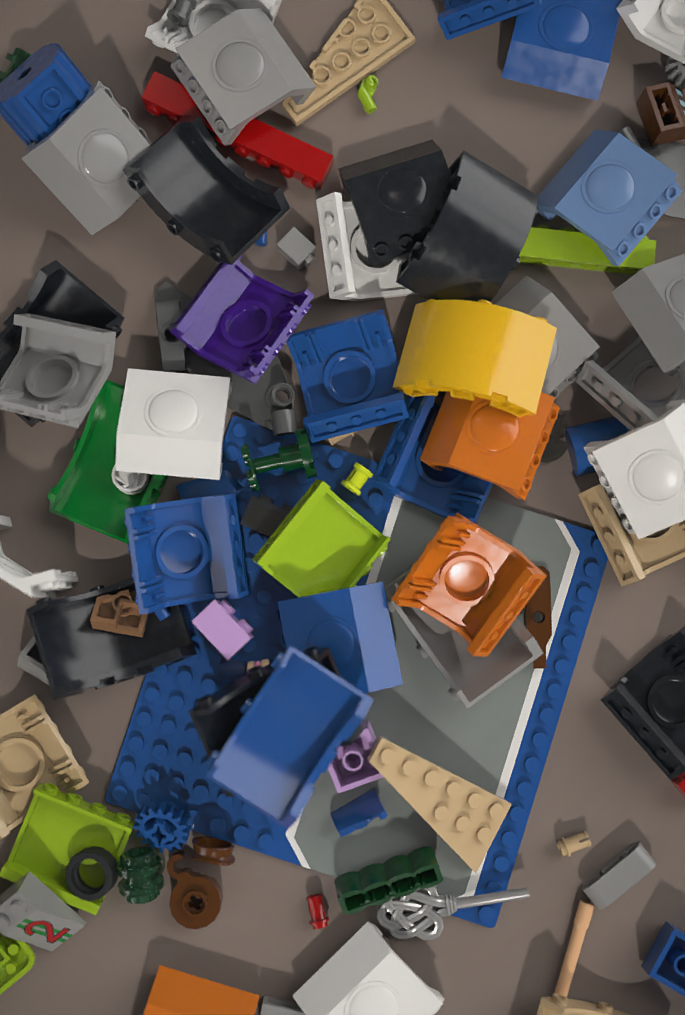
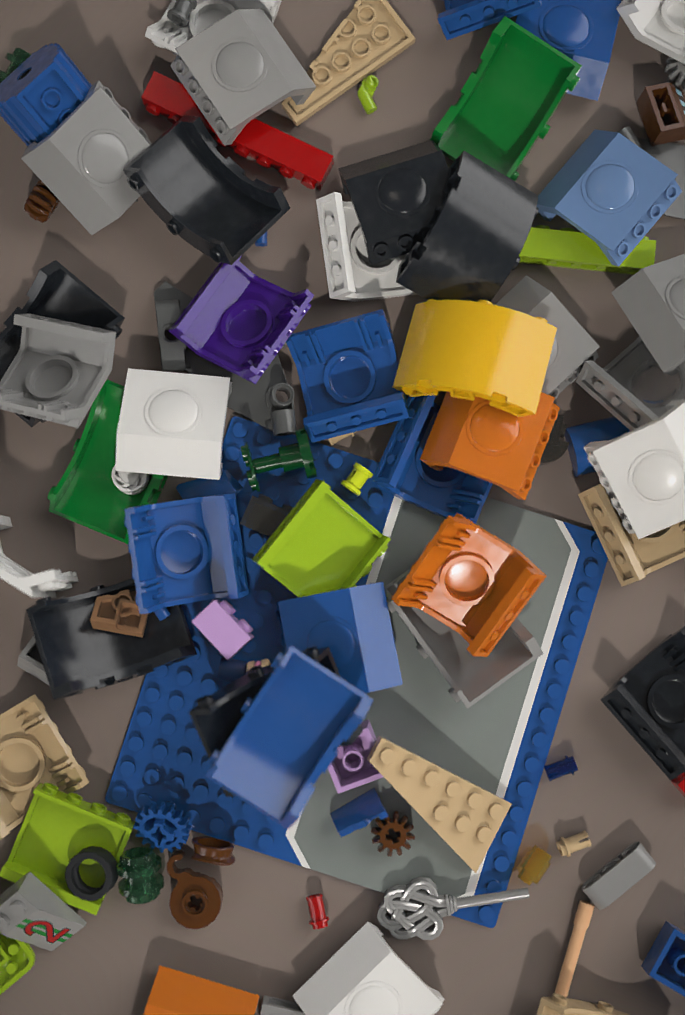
light grey brick [277,227,316,271] -> none
dark green brick [334,846,443,914] -> none
reddish brown piece [525,566,552,669] -> none
none -> reddish brown gear [24,180,60,223]
none -> reddish brown gear [371,811,415,857]
none -> green panel [430,16,582,181]
none -> clear yellow brick [516,845,552,886]
none -> clear blue pin [544,755,579,782]

